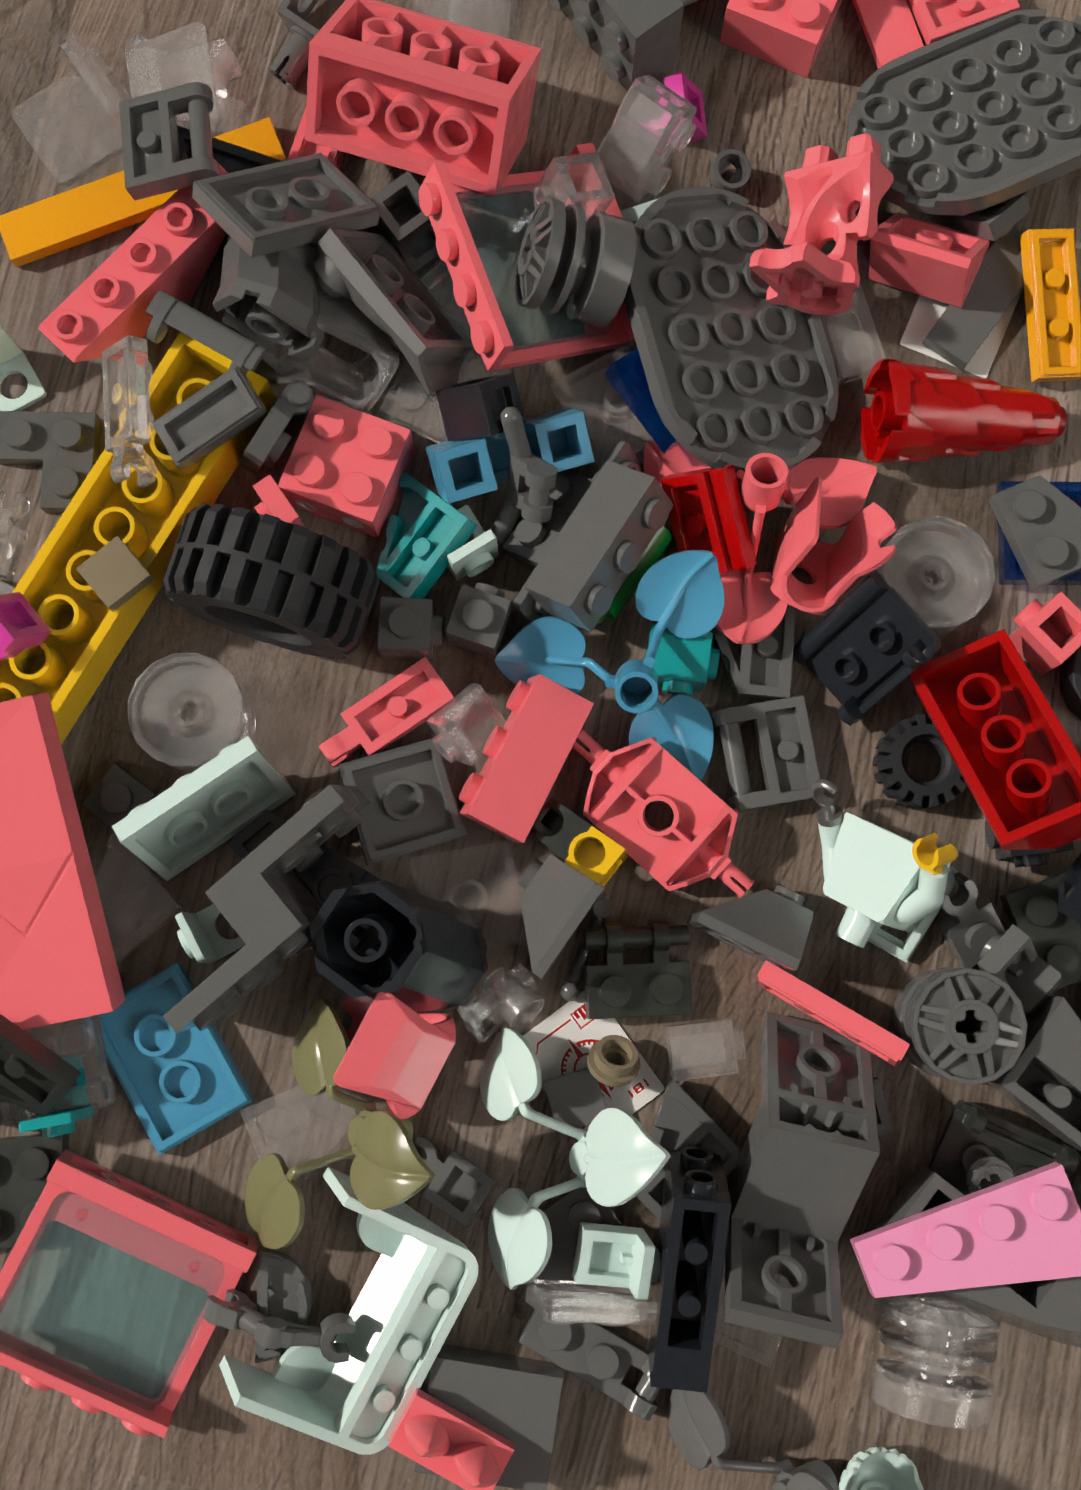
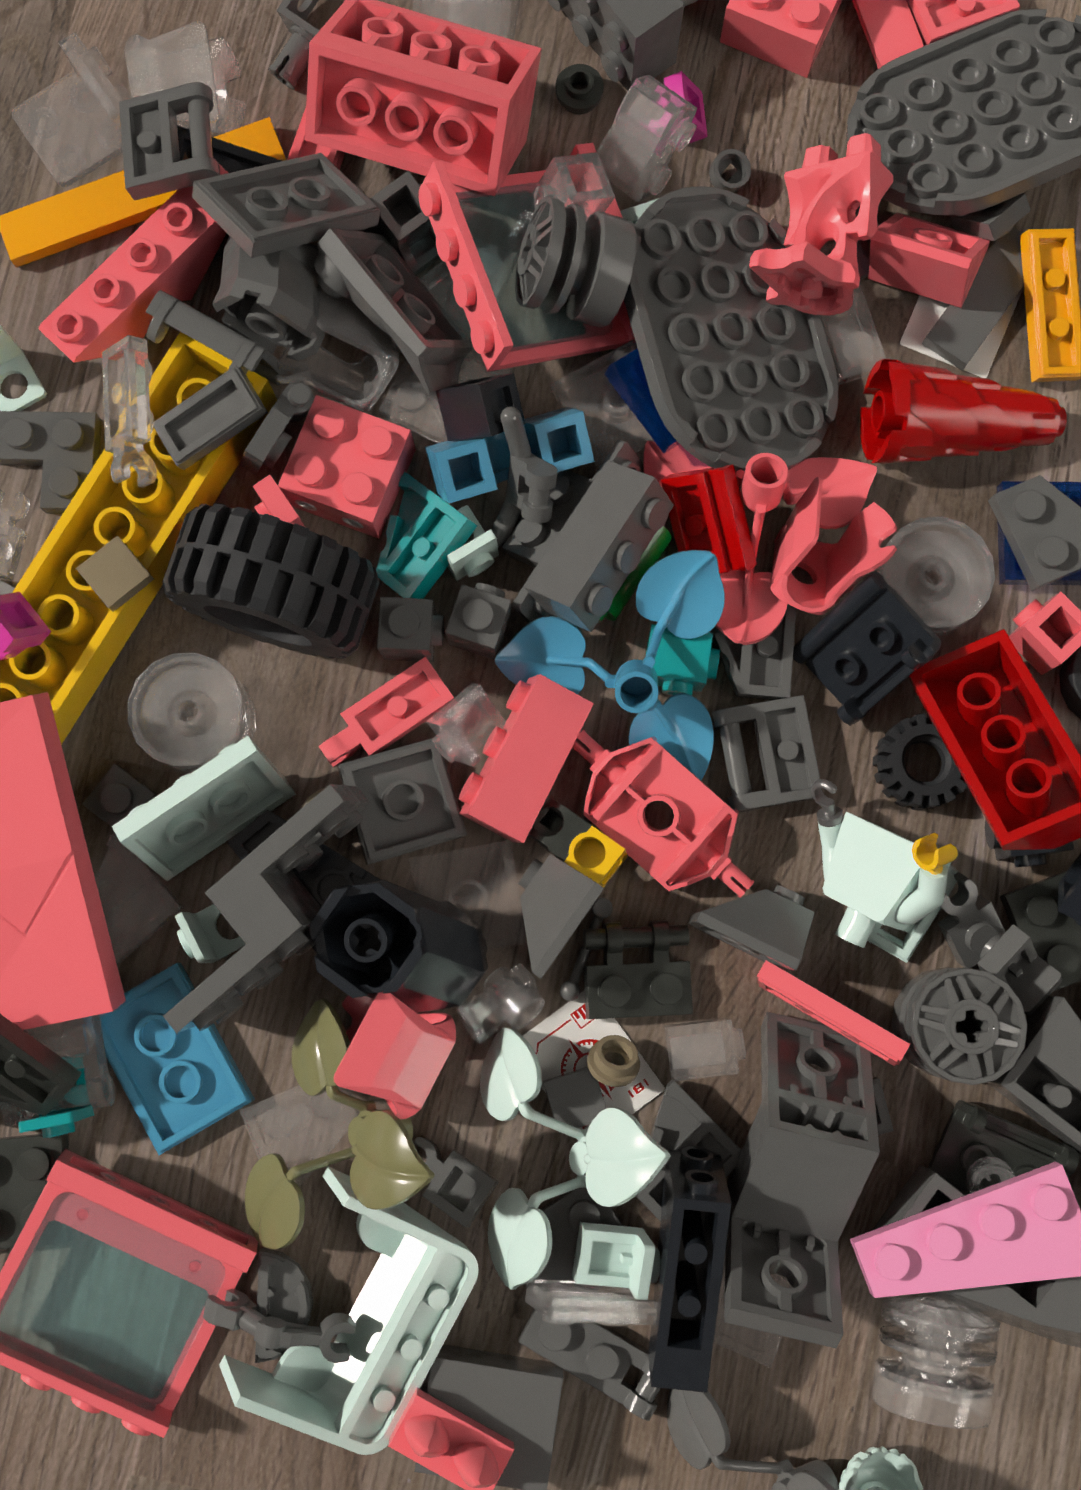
none -> pearl dark grey plate [556,64,604,115]

